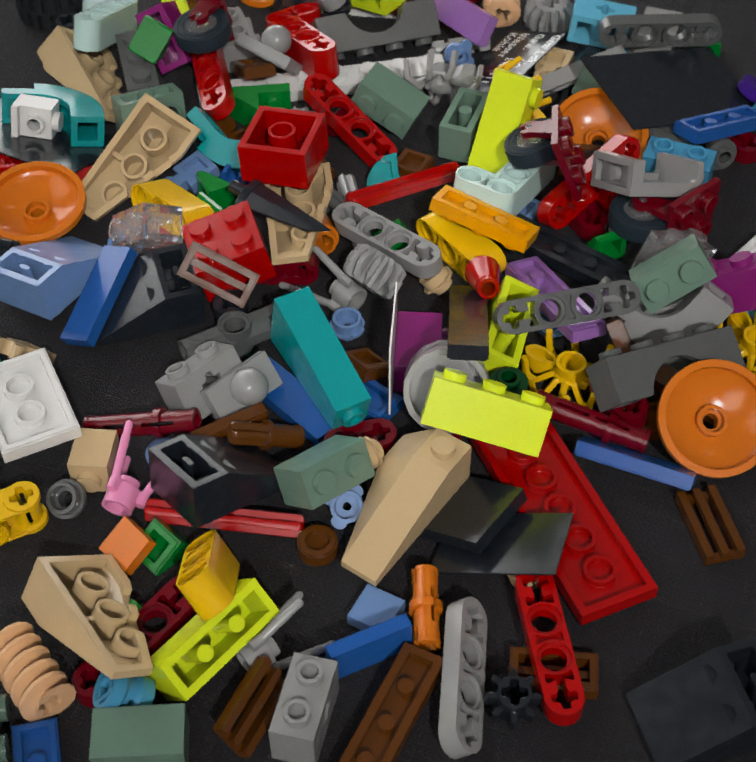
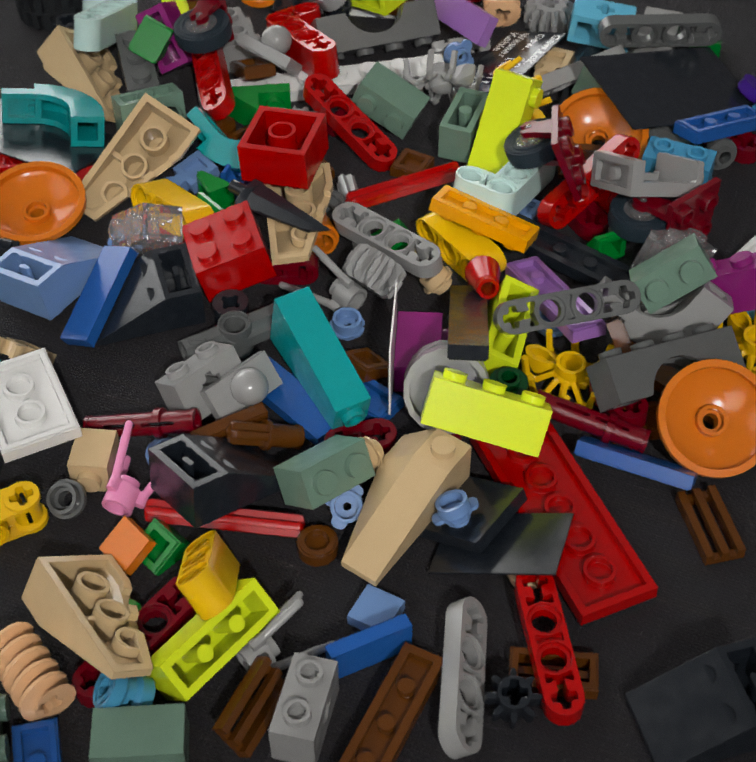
white brick [11,94,64,140] -> none
tile [177,241,260,308] -> none
teal tile [366,153,399,187] -> none
orange pin [409,564,443,653] -> none
none -> medium blue plate [432,489,479,528]

